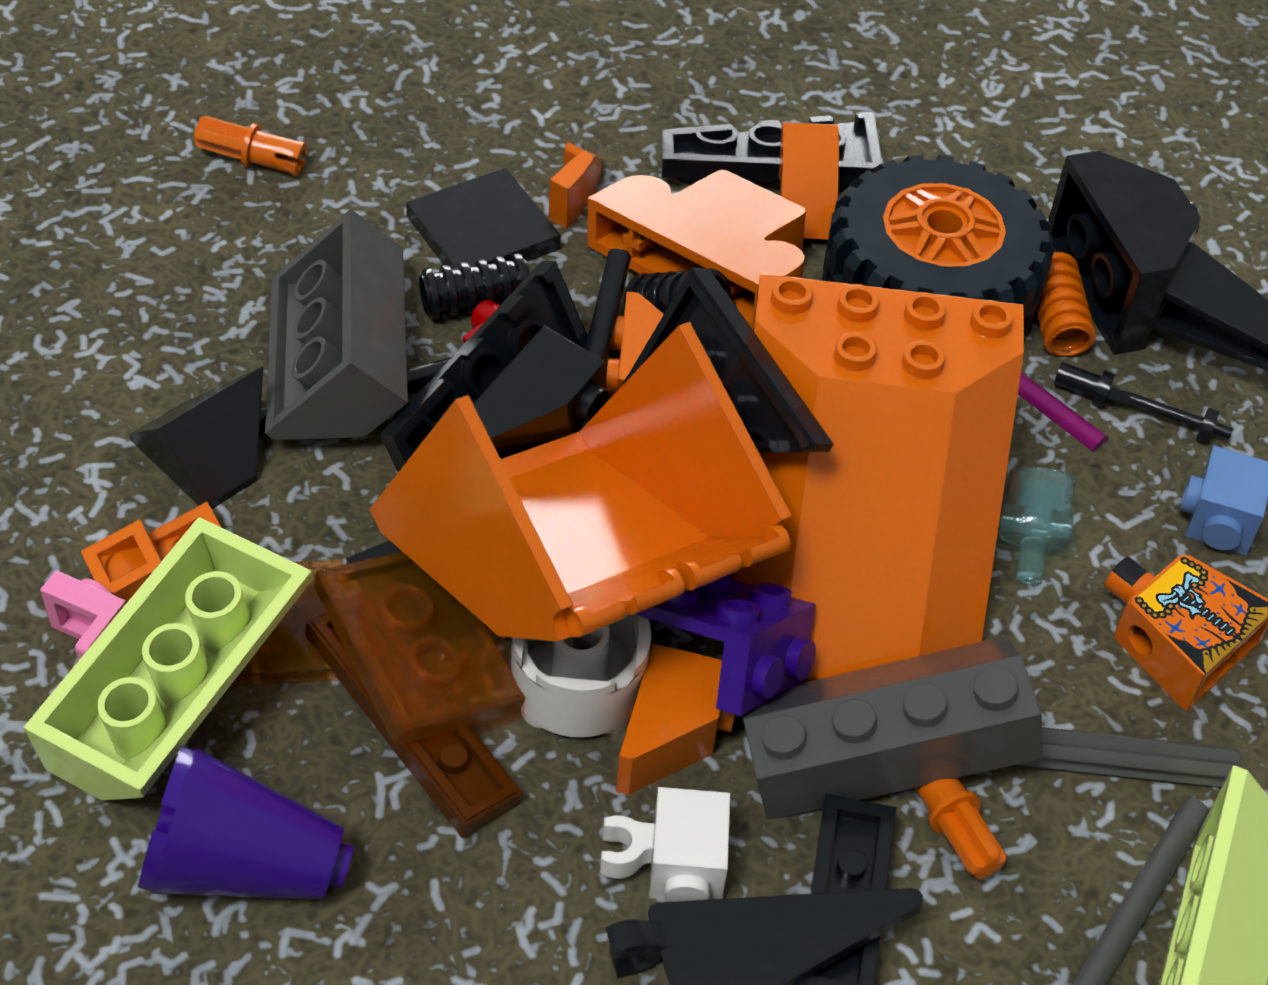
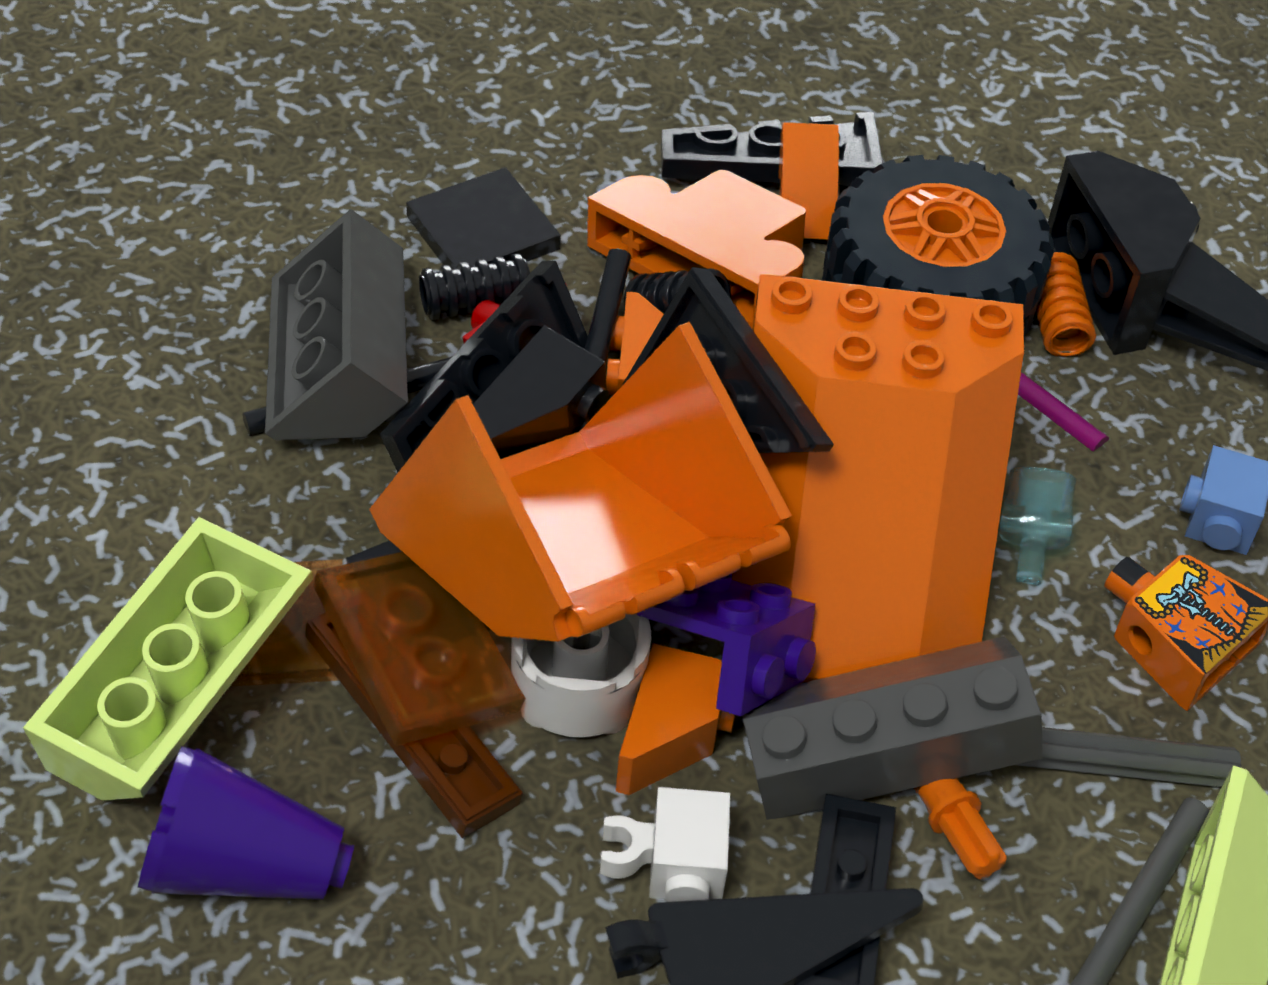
bright pink bracket [40,570,126,661] -> none
orange slope [81,502,222,602] -> none
black slope [129,366,263,509] -> none
orange axle [194,116,308,177] -> none
orange slope [548,142,603,229] -> none
black piece [1054,362,1233,444] -> none

